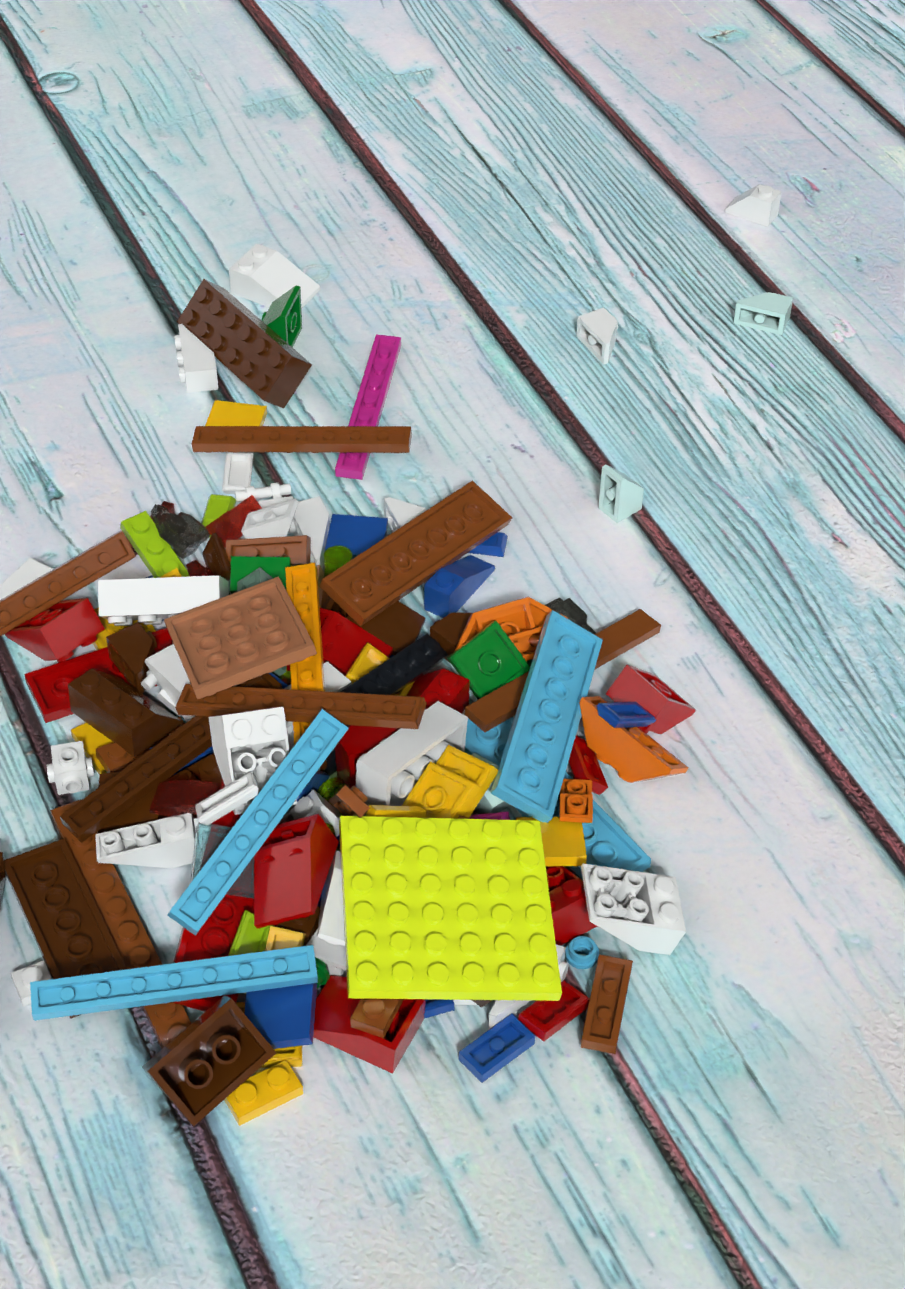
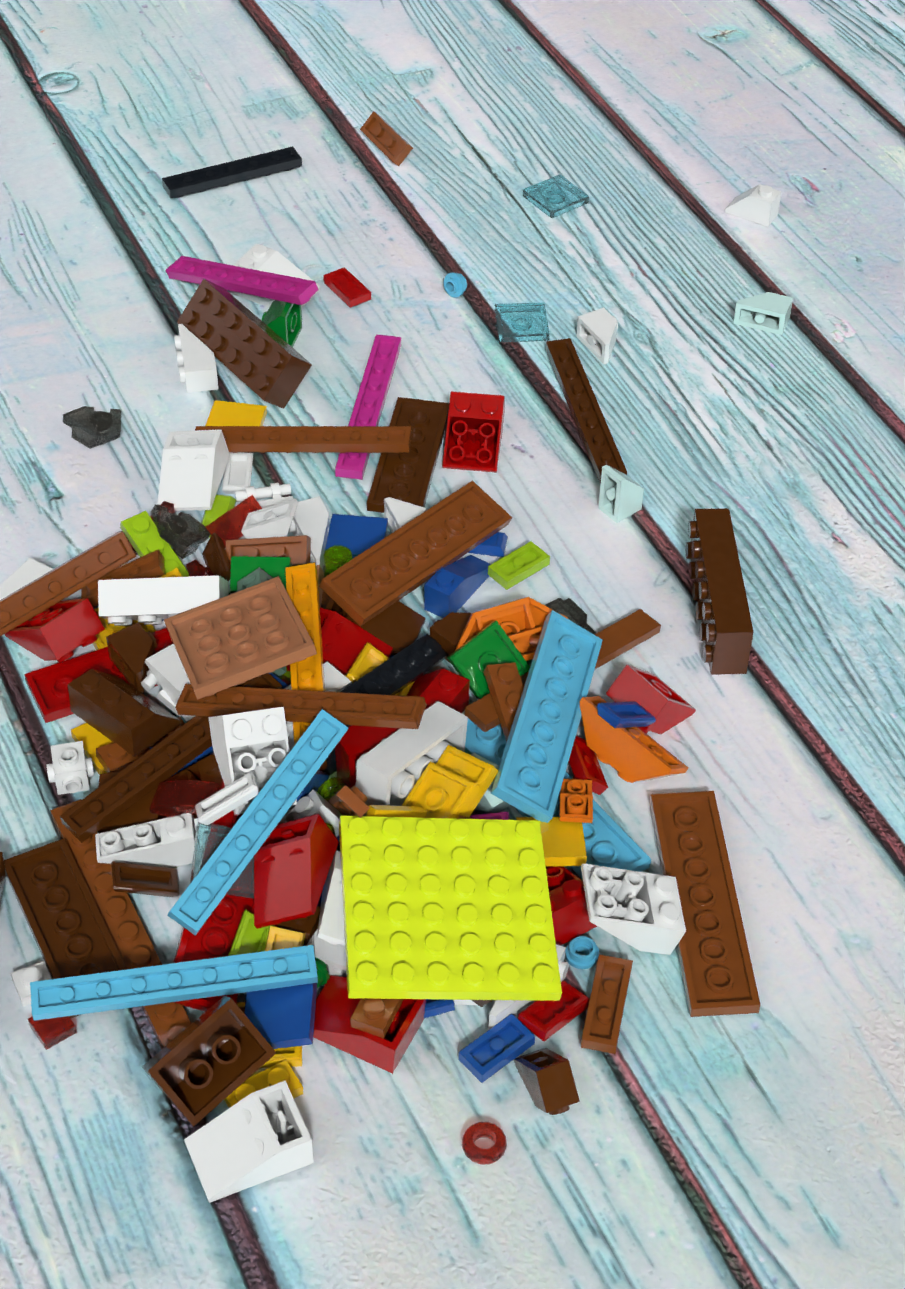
none -> clear red tile [28,1016,77,1050]
none -> clear smoke plate [63,406,121,449]
none -> dark orange plate [81,549,165,607]
none -> reddish brown tile [111,862,179,897]
none -> white slope [157,429,230,511]
none -> black plate [162,146,302,198]
none -> dark pink plate [165,256,319,305]
none -> white slope [184,1080,314,1203]
none -> red plate [323,267,371,308]
none -> dark orange plate [360,111,413,166]
none -> reddish brown plate [367,397,450,513]
none -> red slope [442,391,505,473]
none -> medium azure plate [443,272,467,298]
none -> clear red piece [462,1122,507,1165]
none -> dark orange plate [484,662,524,742]
none -> lime plate [488,541,550,590]
none -> clear light blue tile [494,303,550,342]
none -> reddish brown slope [514,1048,580,1115]
none -> clear light blue tile [523,174,589,219]
none -> reddish brown plate [545,338,627,483]
none -> dark orange plate [650,791,760,1017]
none -> reddish brown brick [685,508,754,675]

